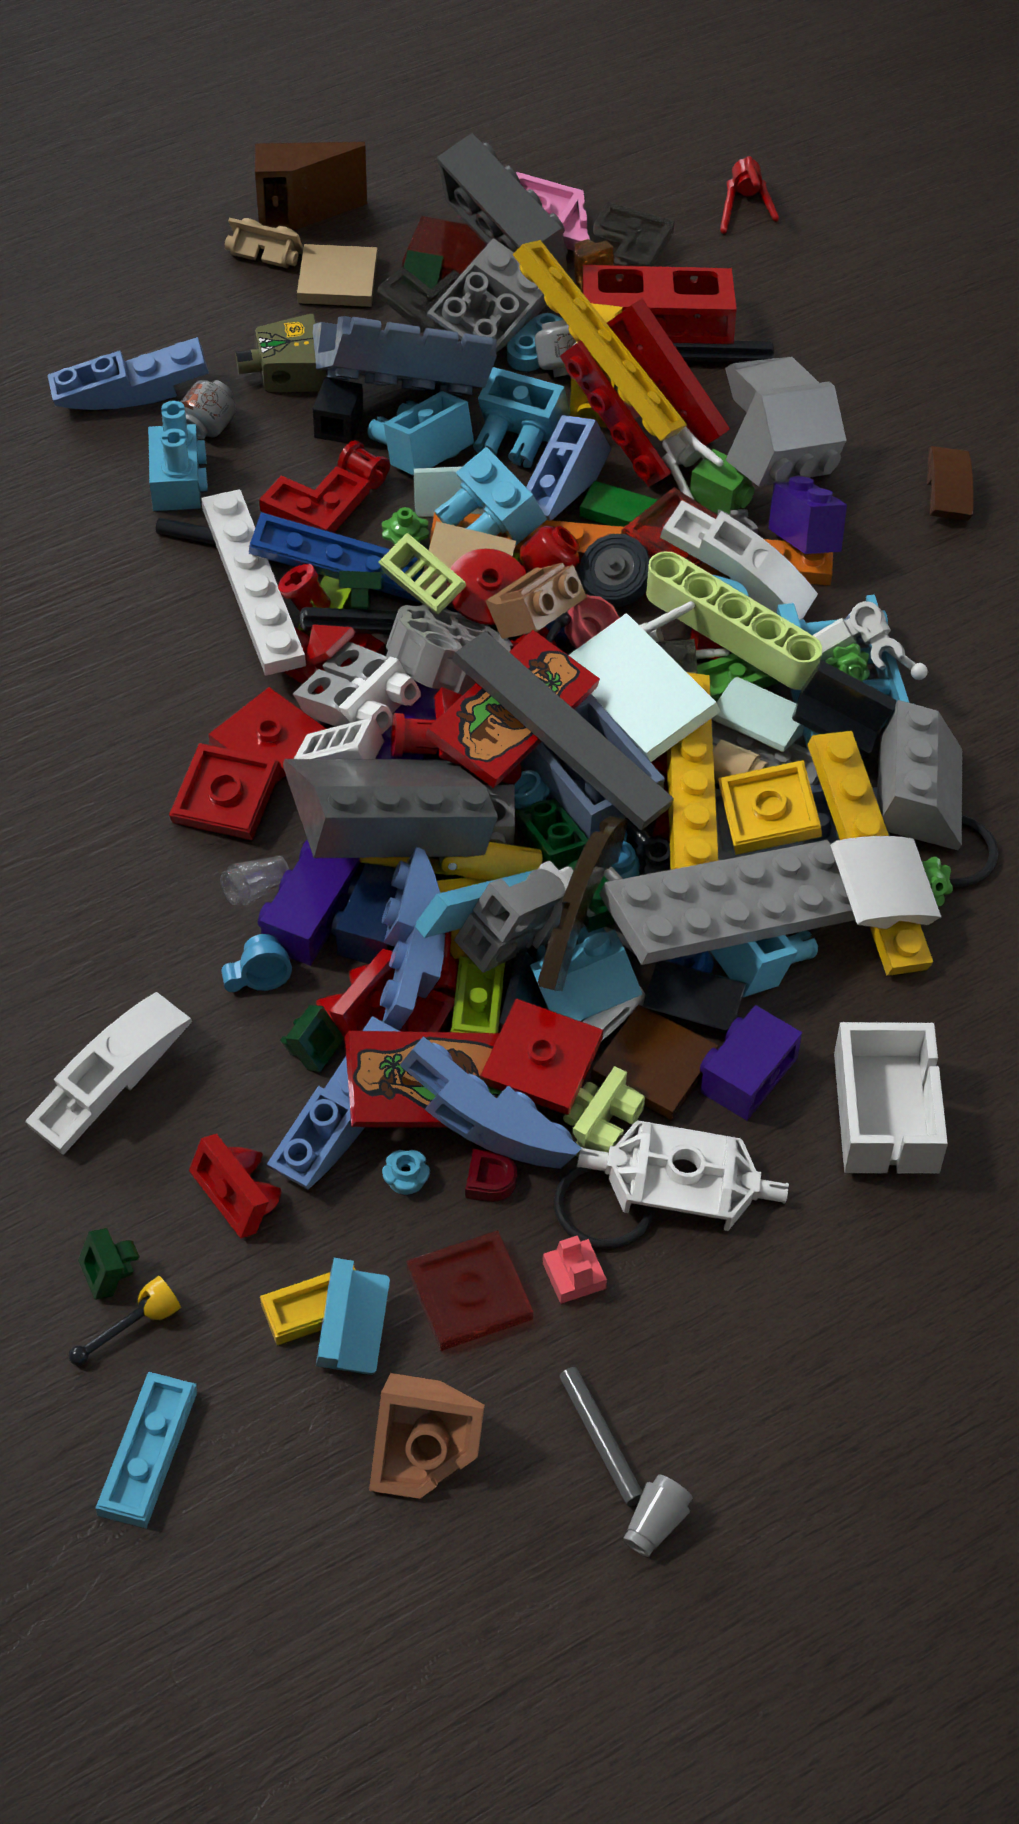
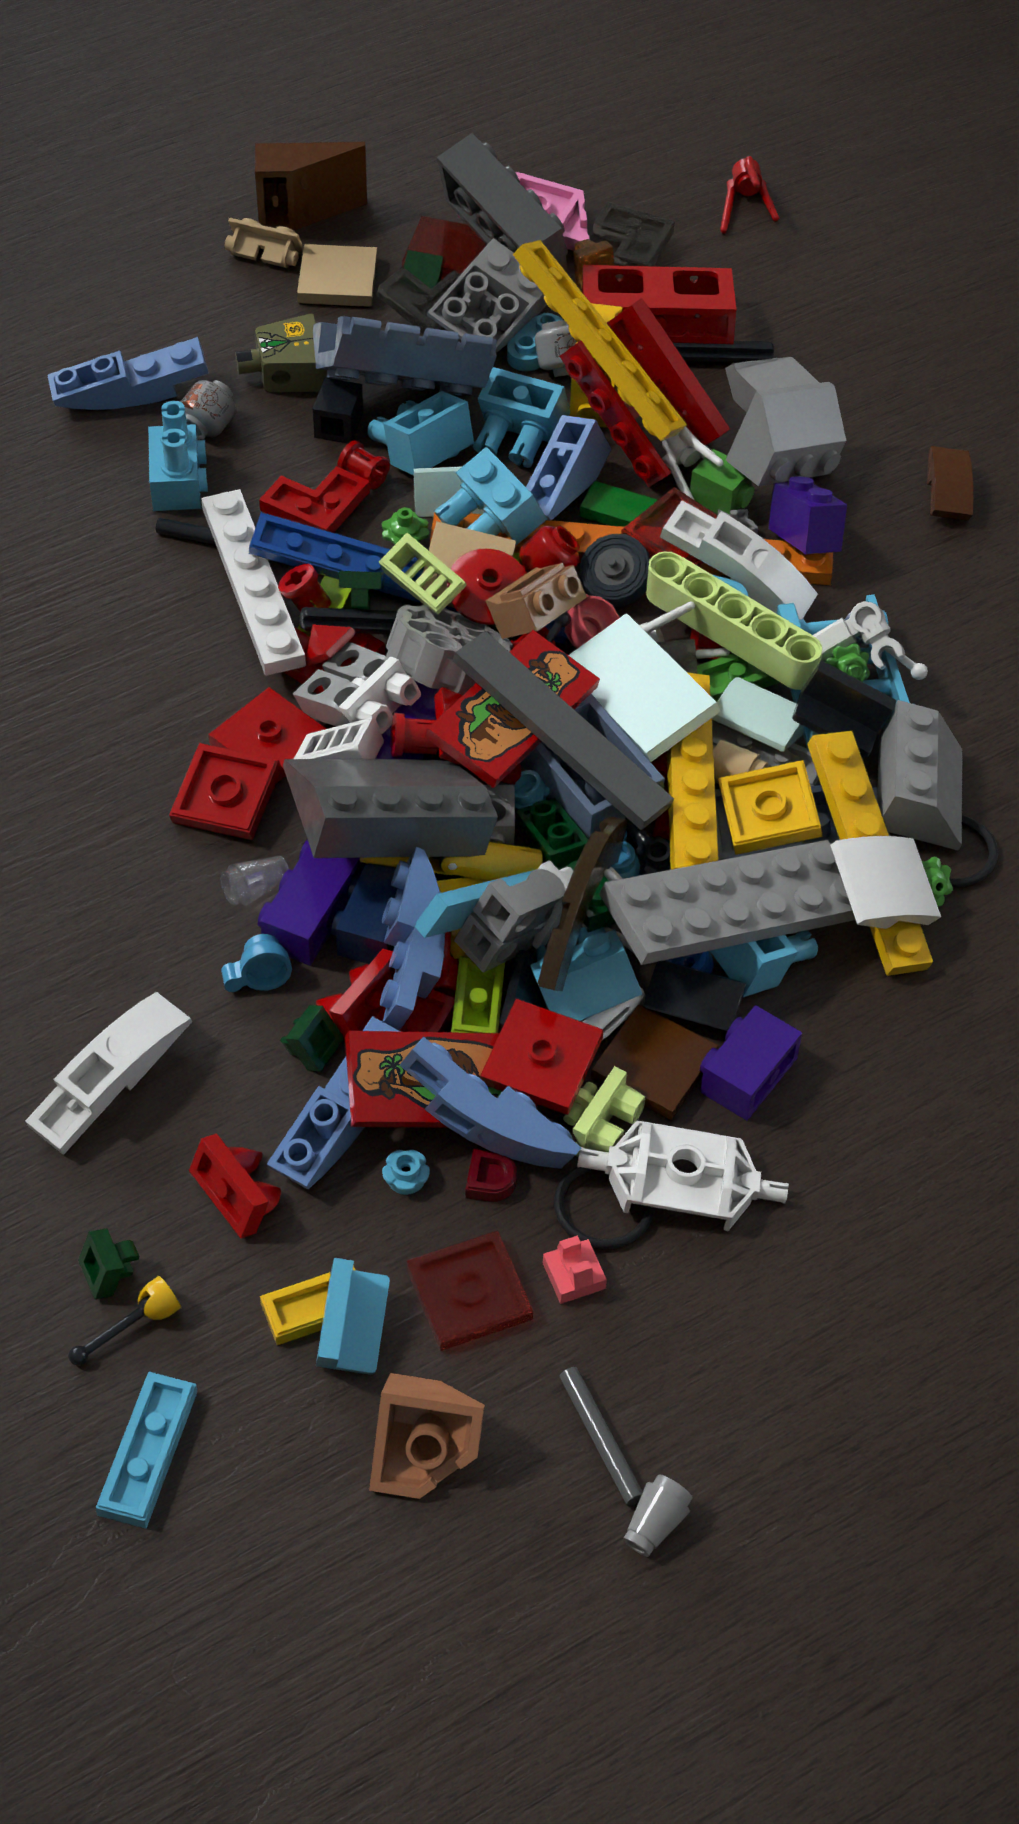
white piece [834,1022,948,1173] -> none

